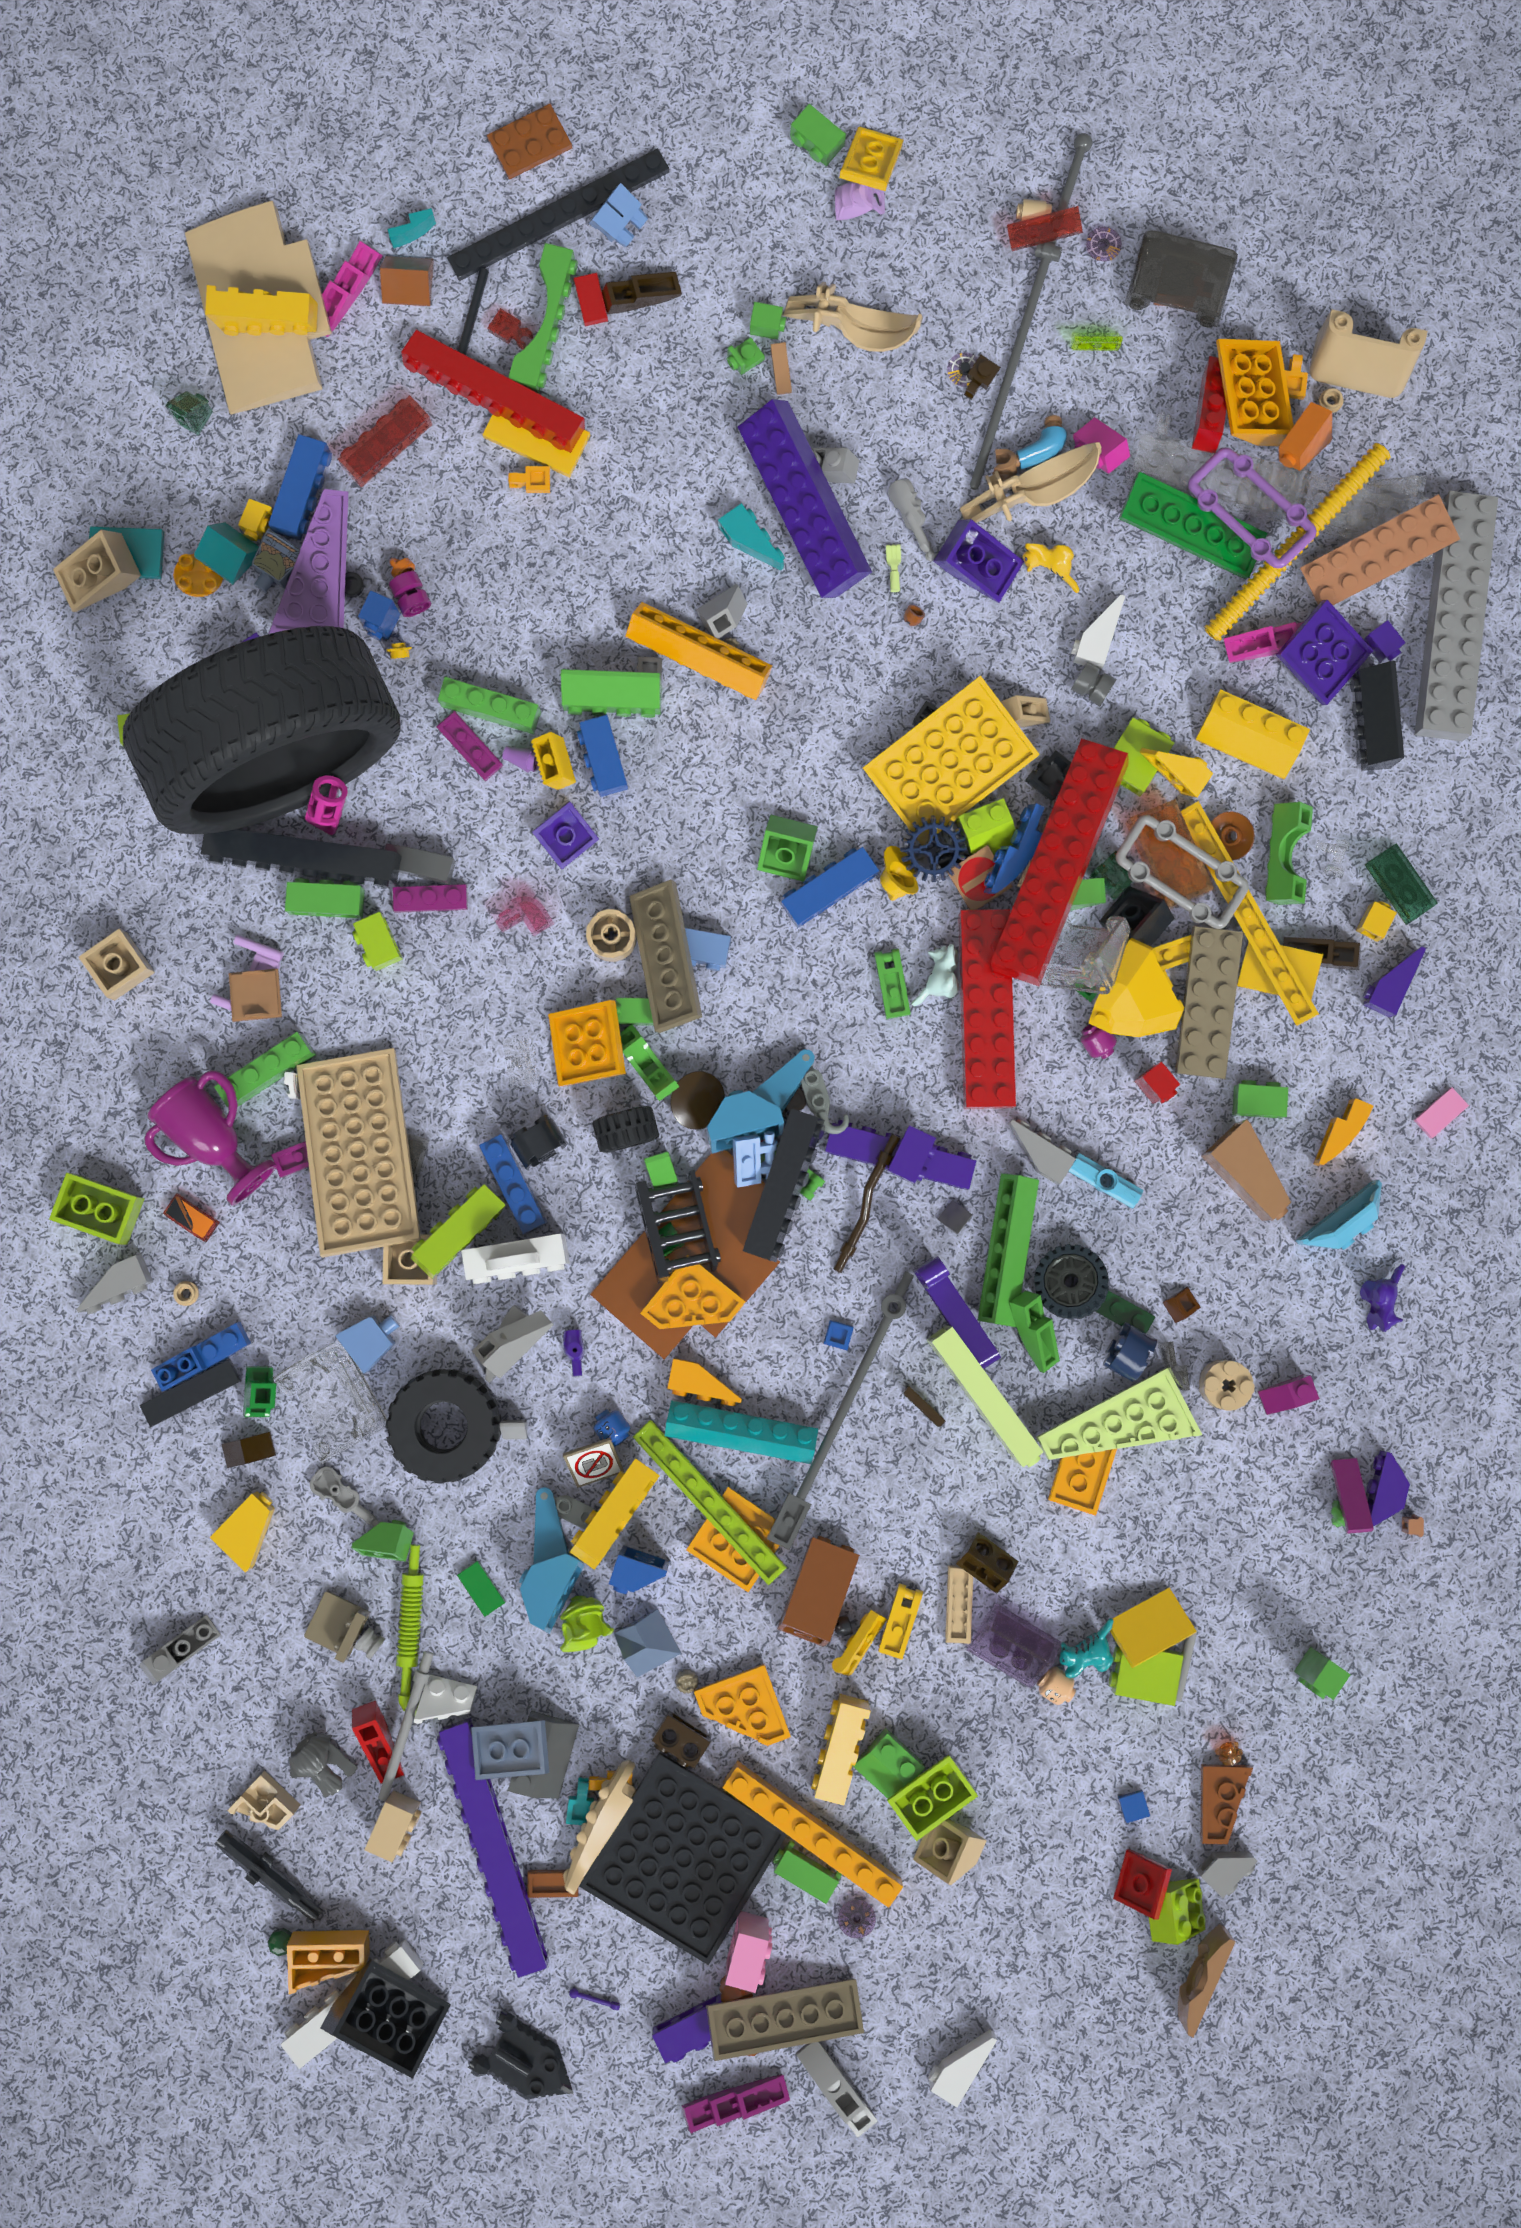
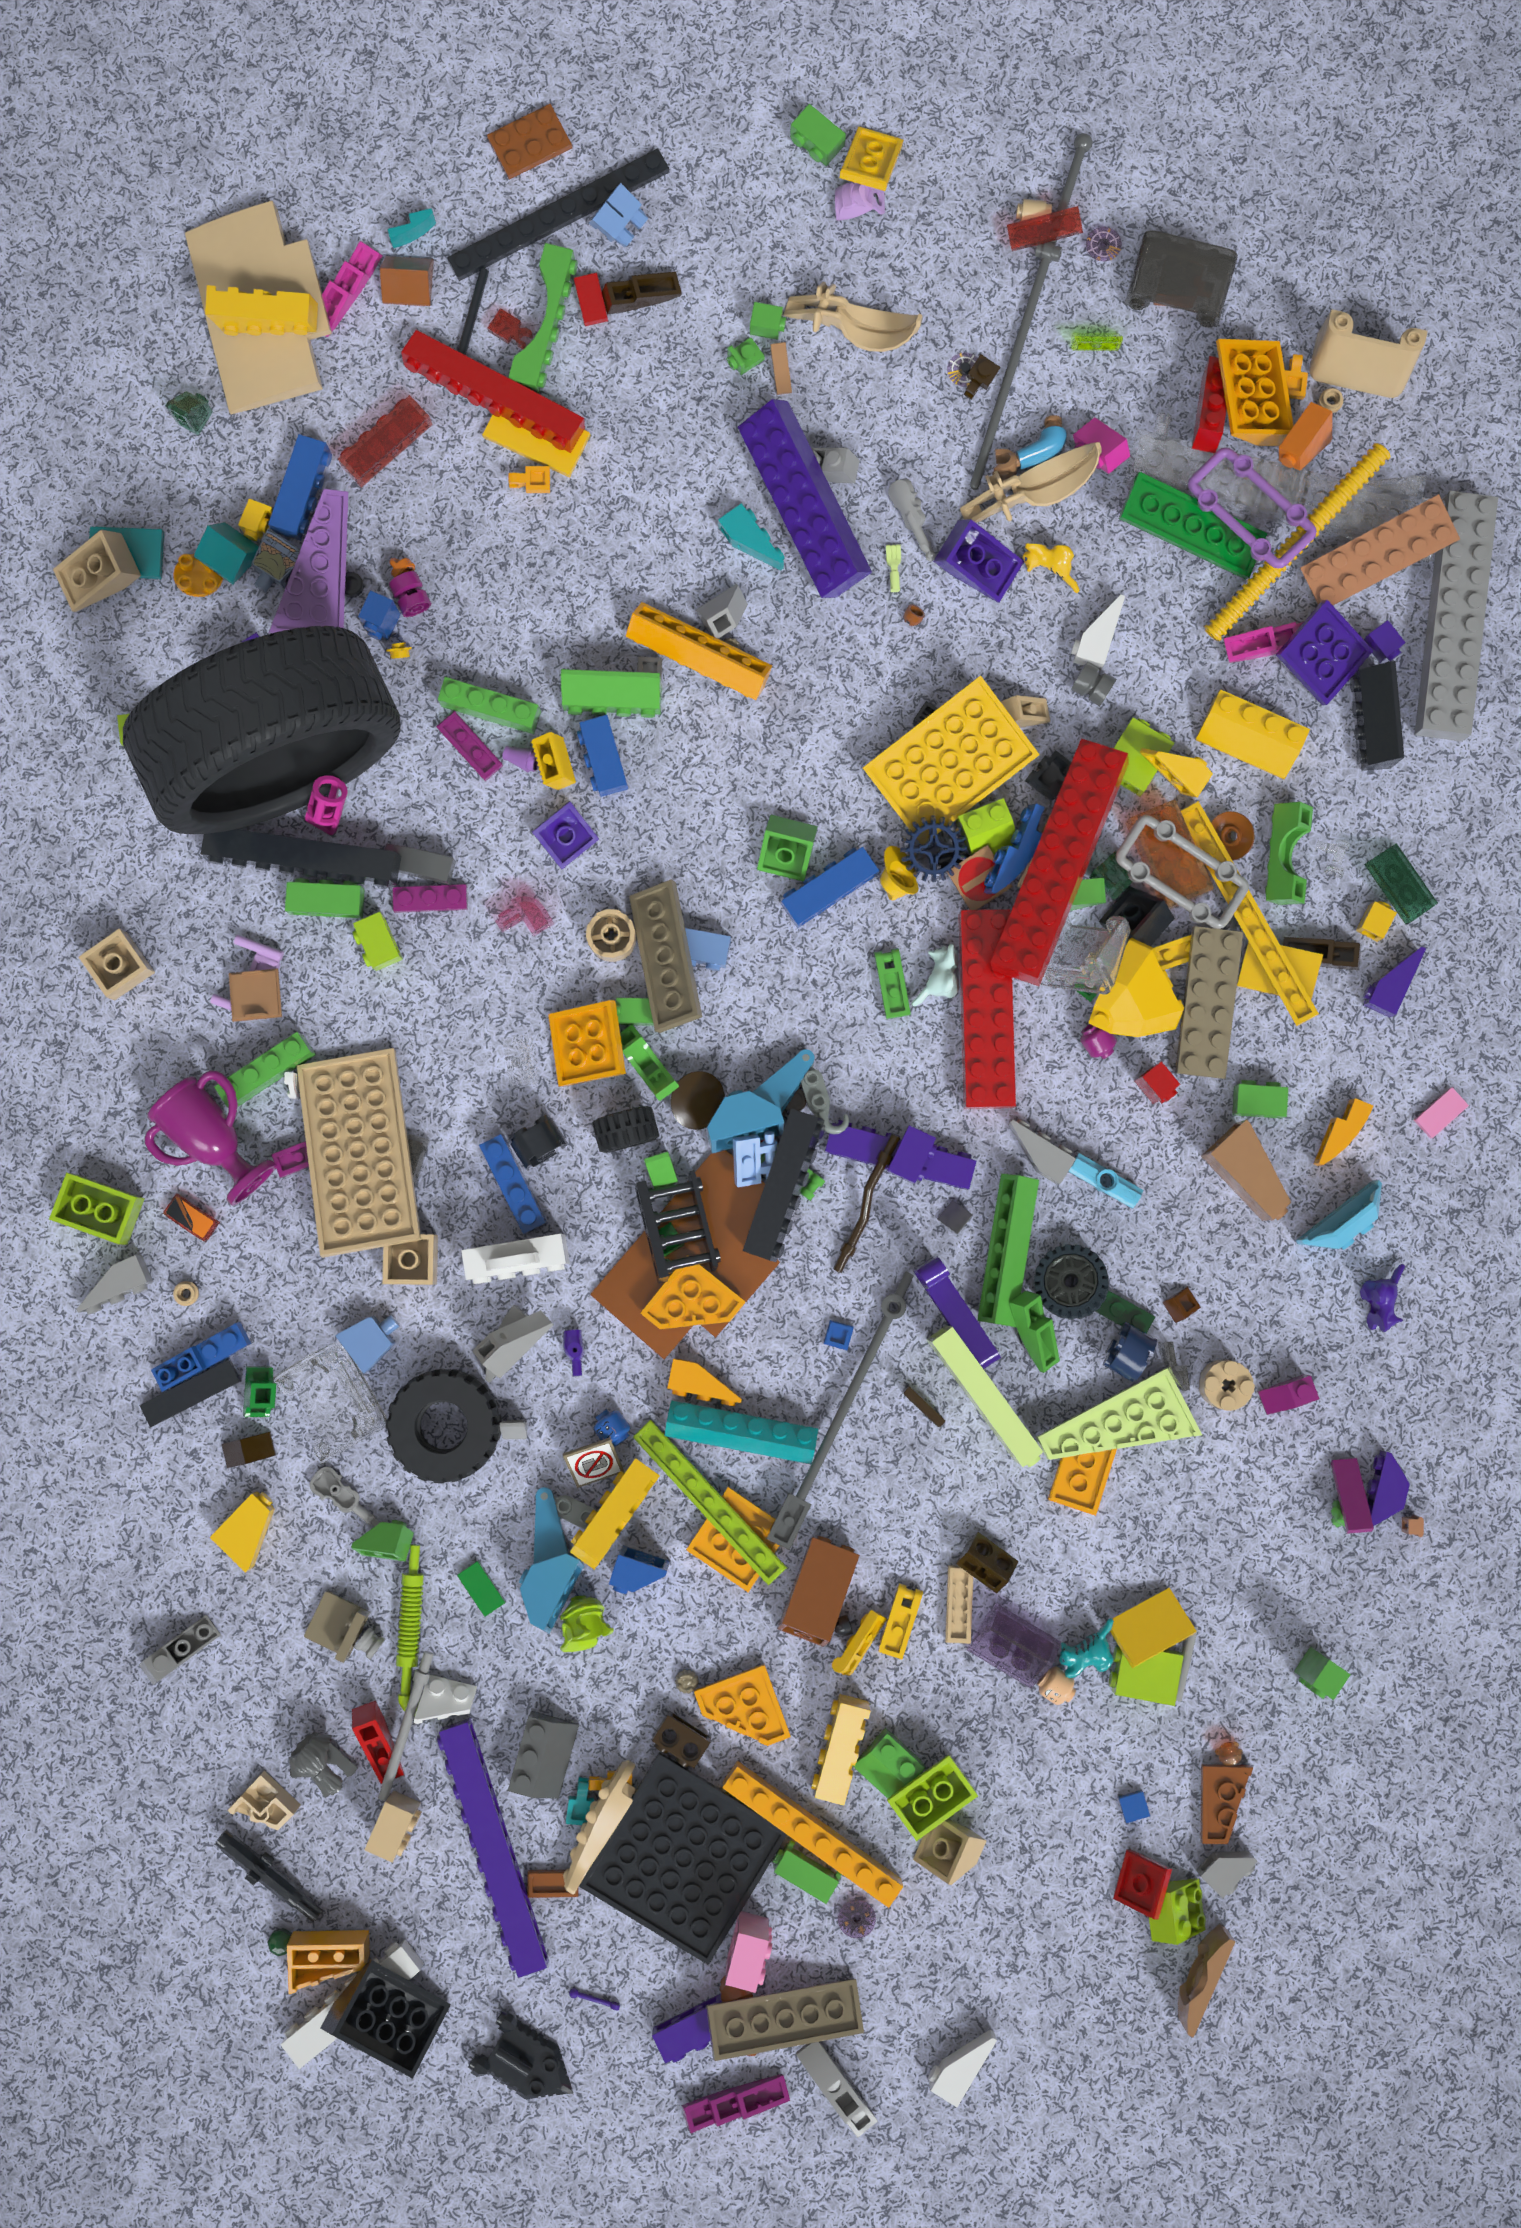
lime wedge [411,1184,505,1279] -> none
sand blue plate [471,1720,549,1780] -> none
sand blue slope [614,1609,681,1678] -> none

